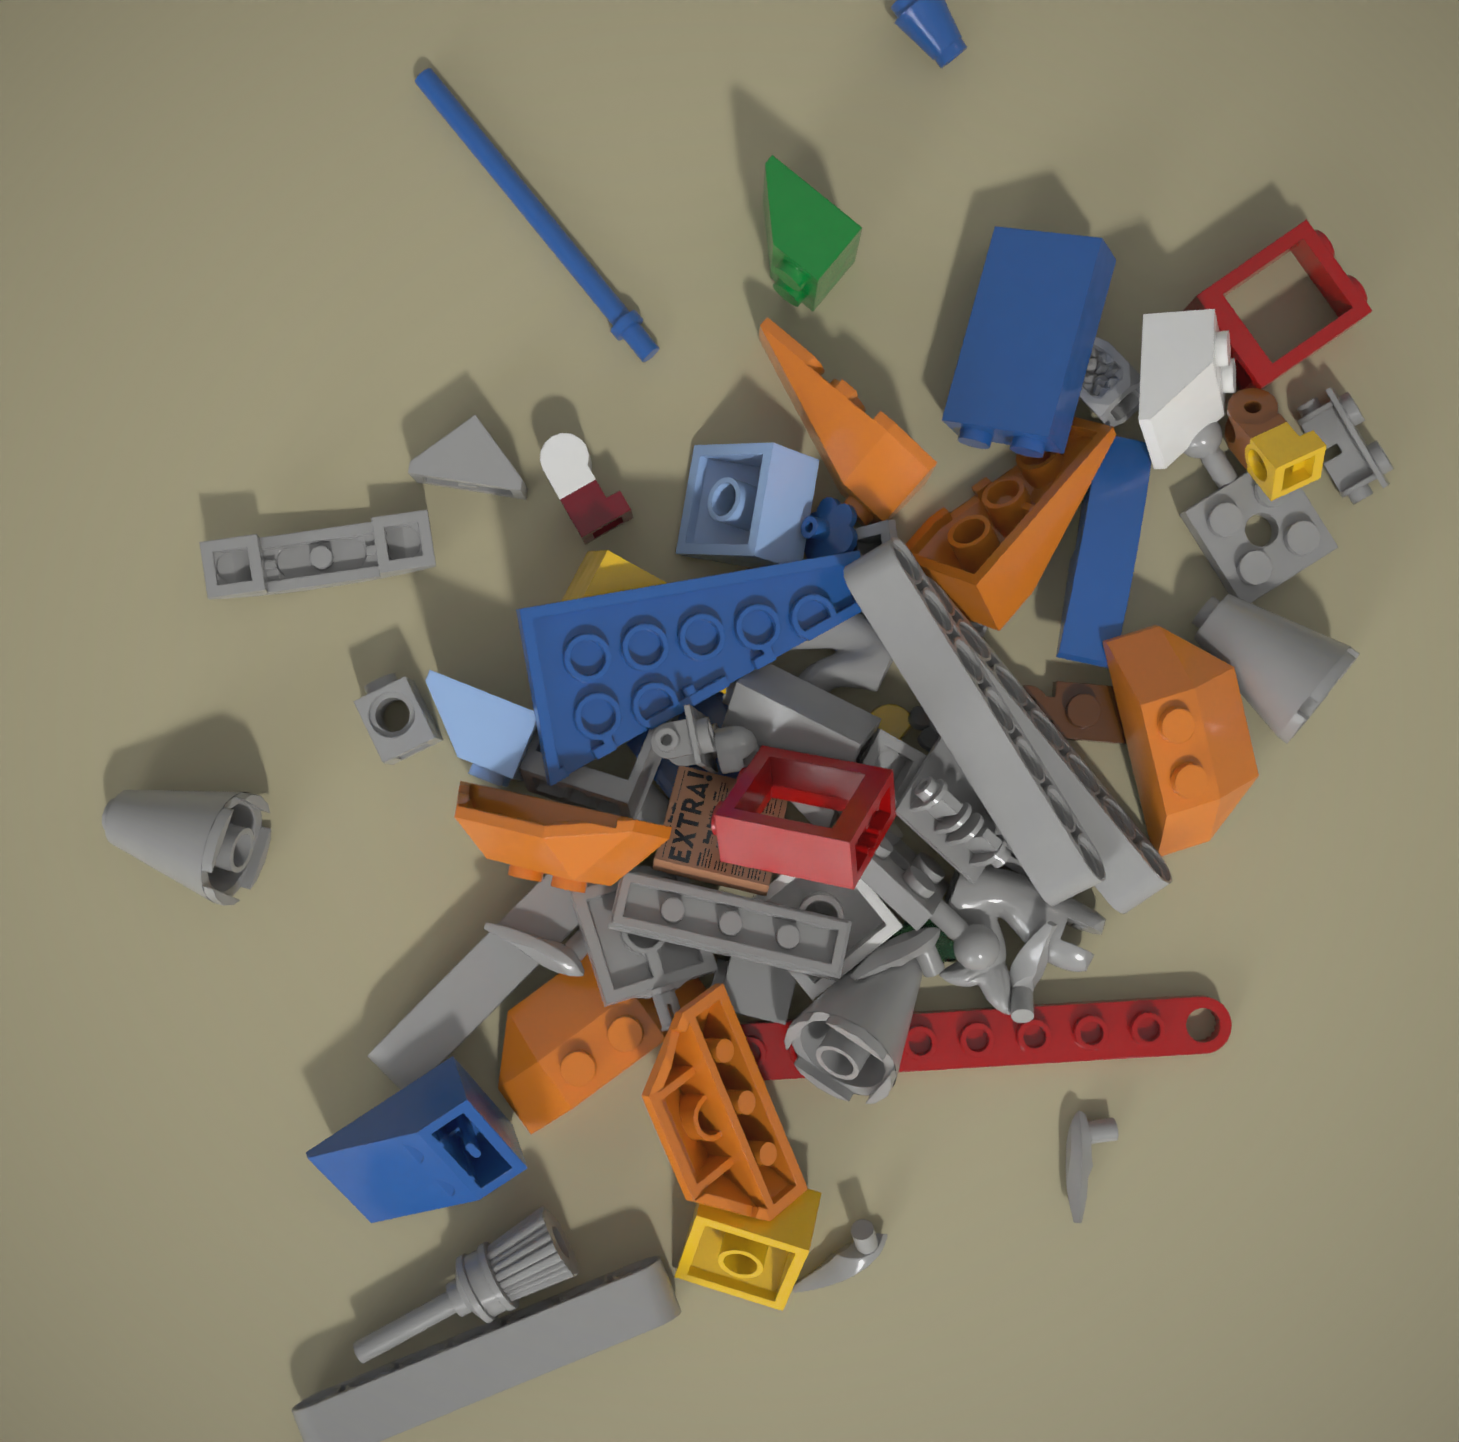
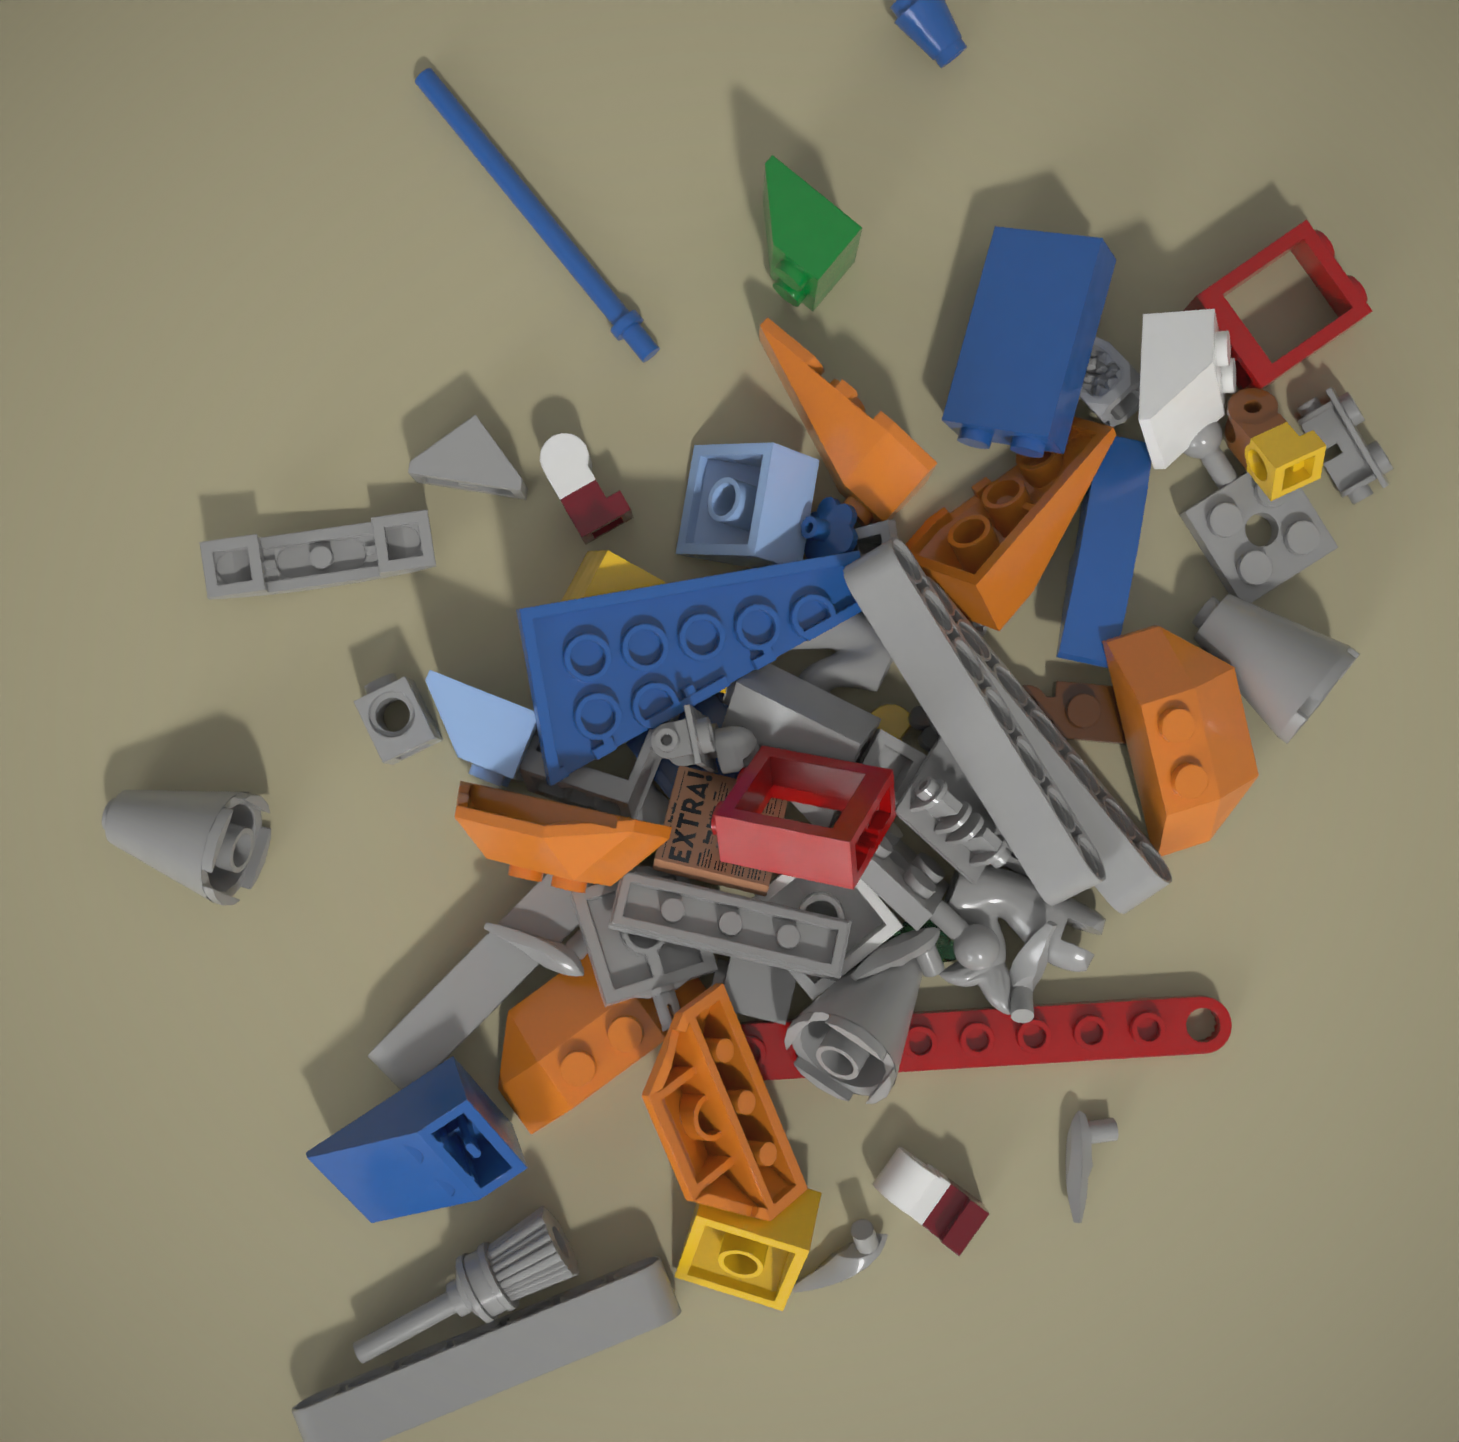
none -> leg [872,1146,990,1257]

